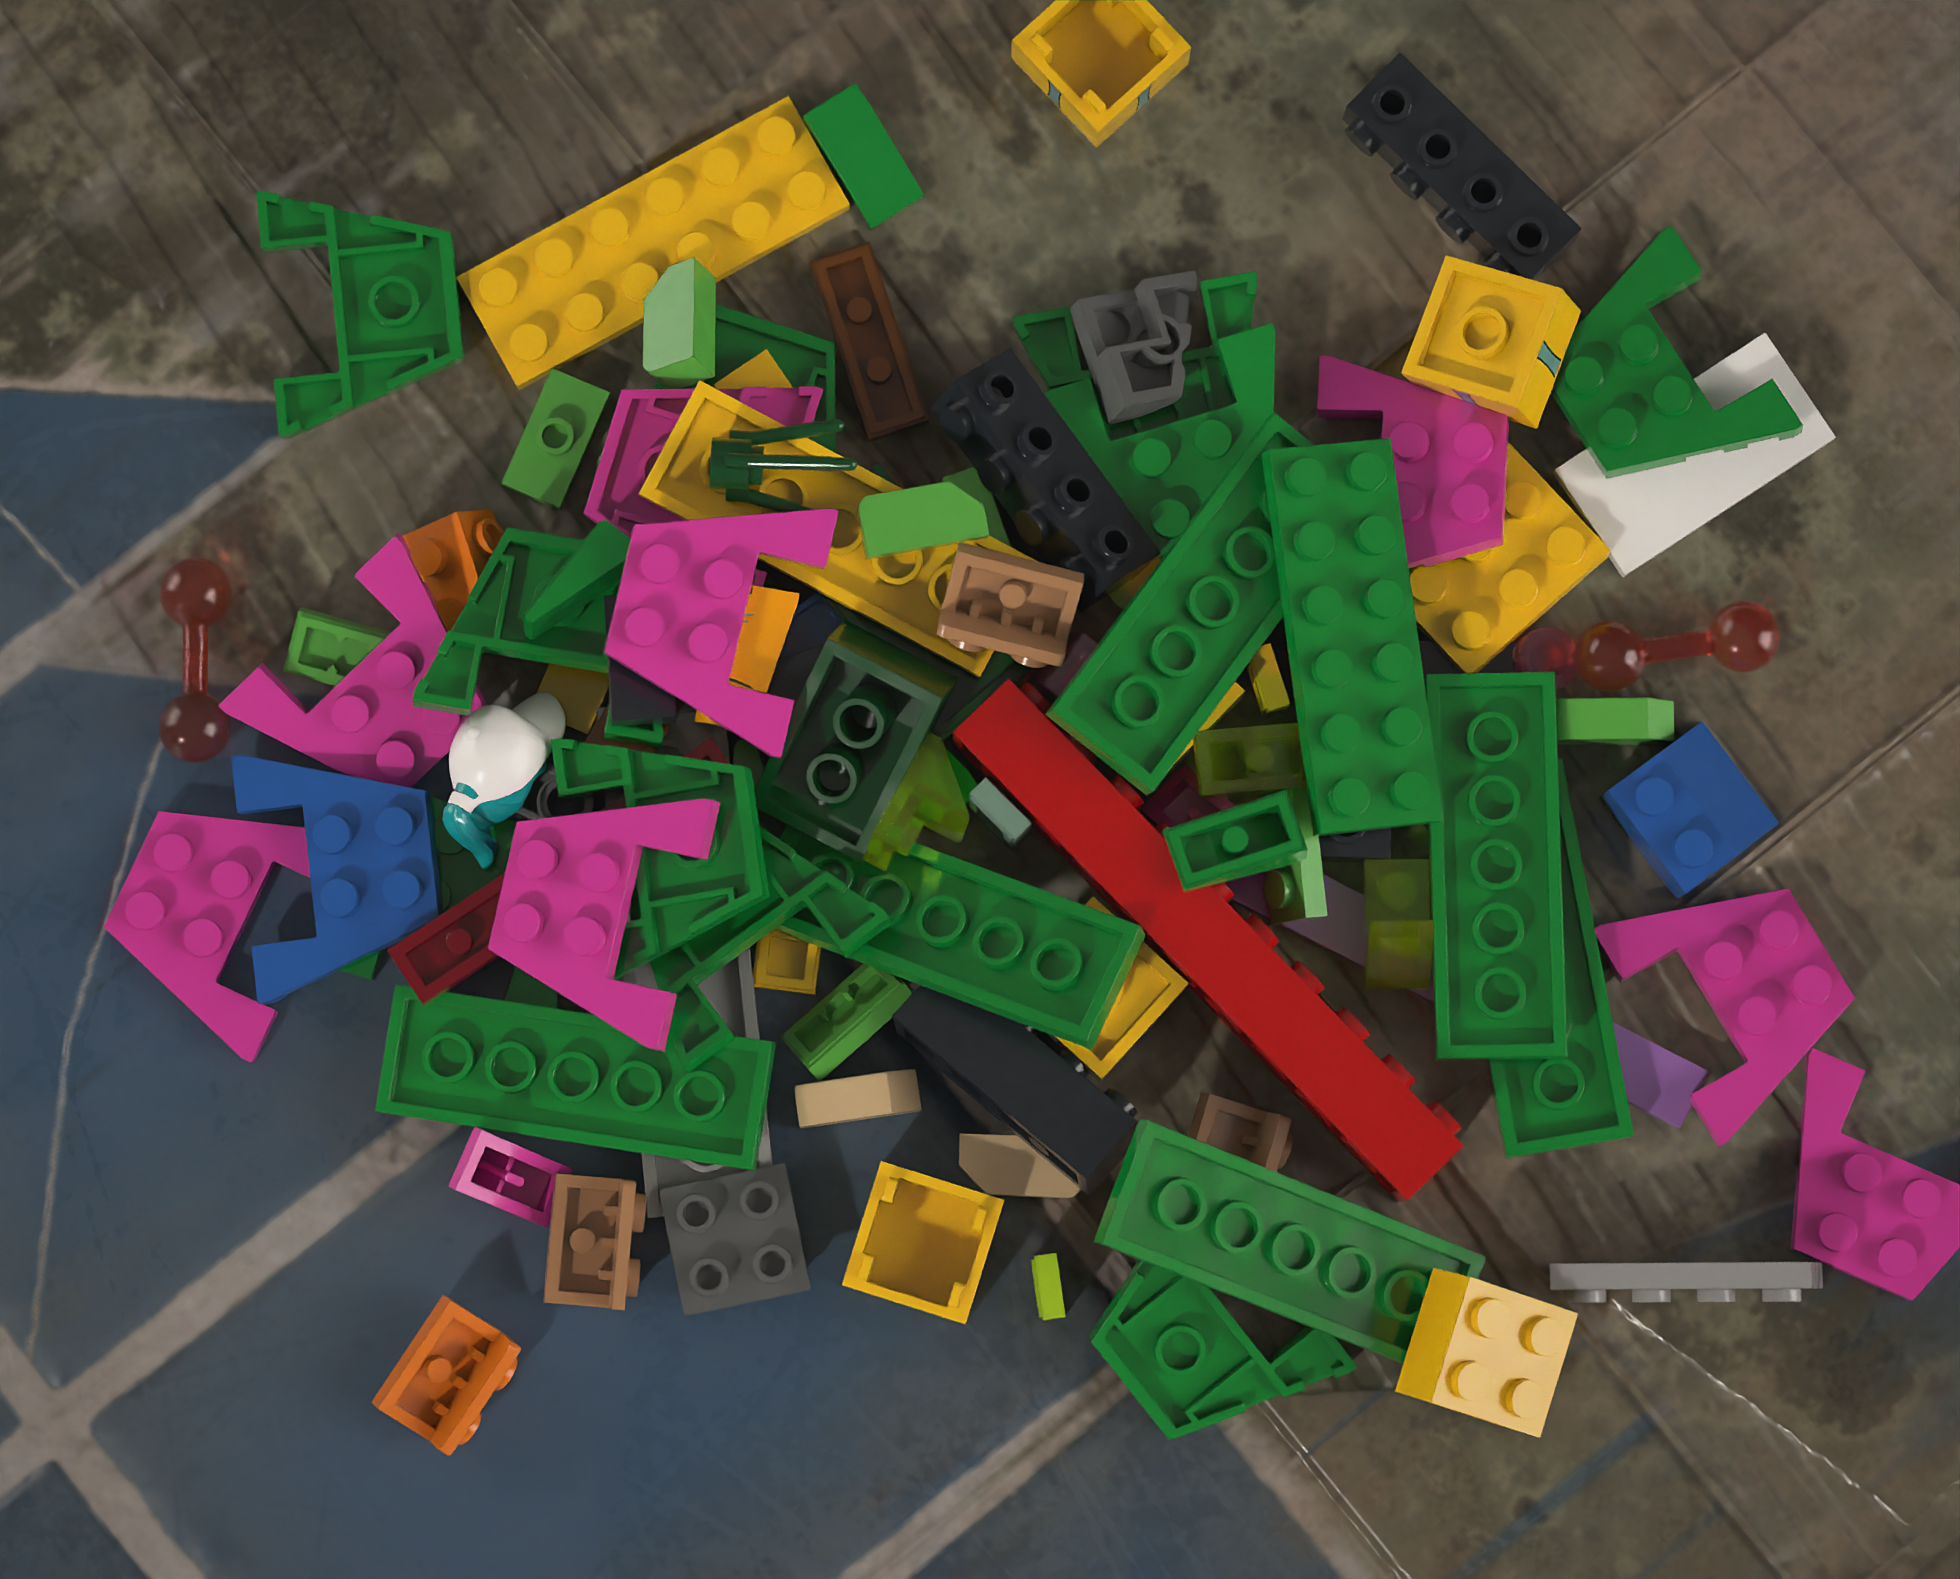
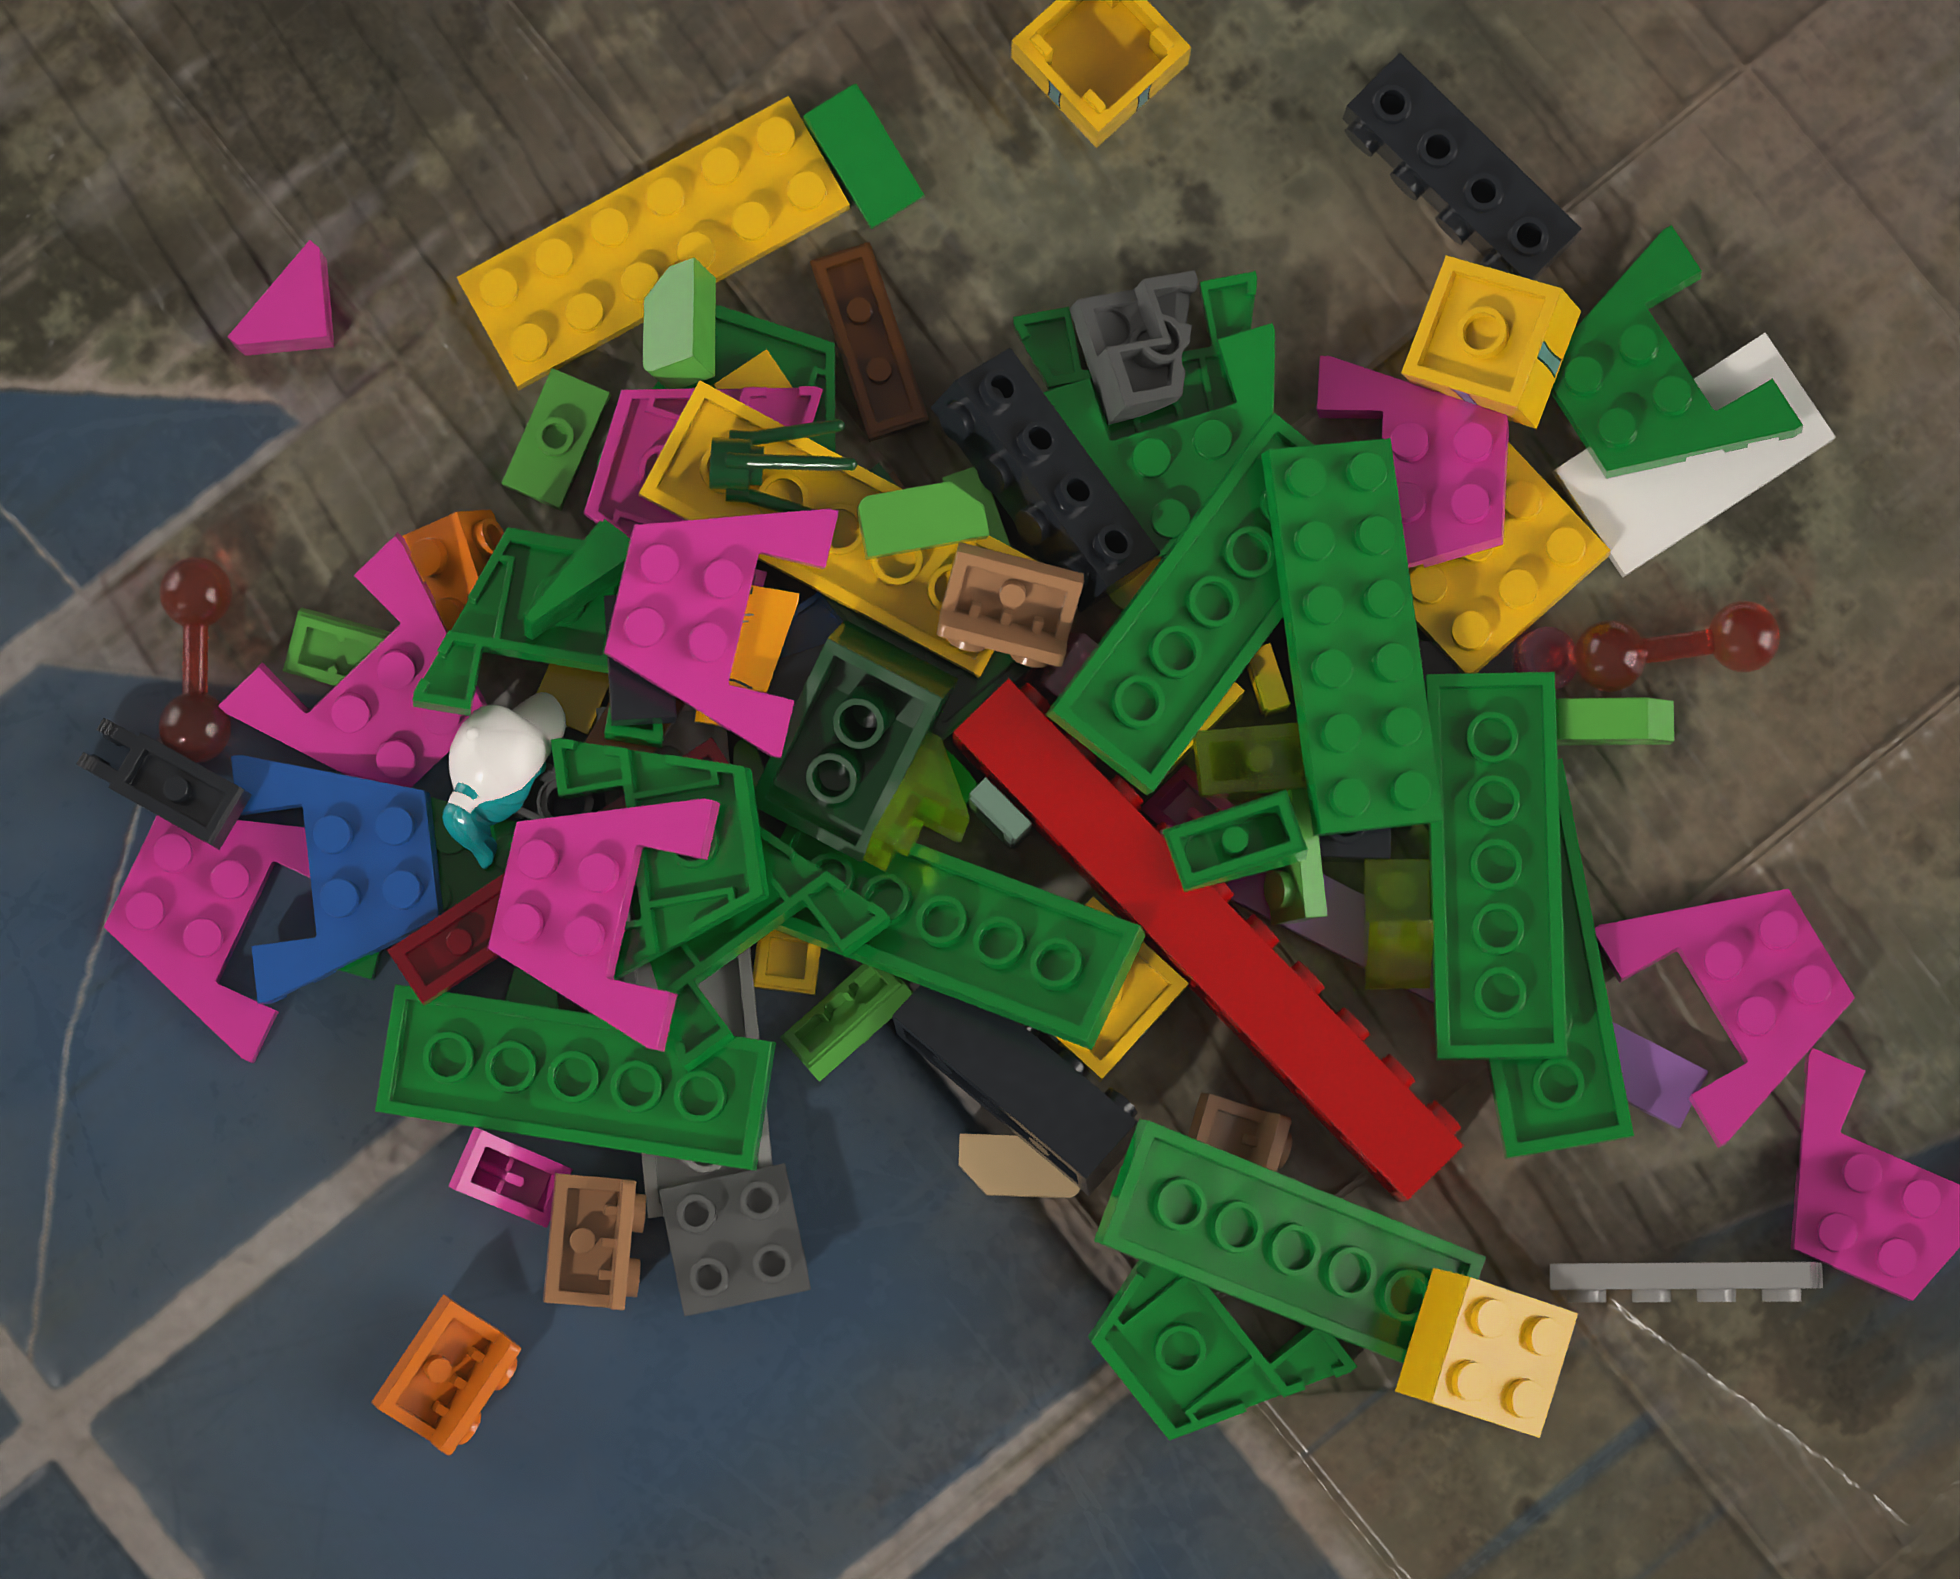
green wing [256,191,465,439] -> none
tan piece [794,1069,922,1129] -> none
yellow container [842,1161,1004,1324] -> none
lime tile [1031,1253,1066,1320] -> none
blue slope [1599,721,1779,899] -> none
none -> black hinge [76,718,252,850]
none -> dark pink slope [227,240,334,356]

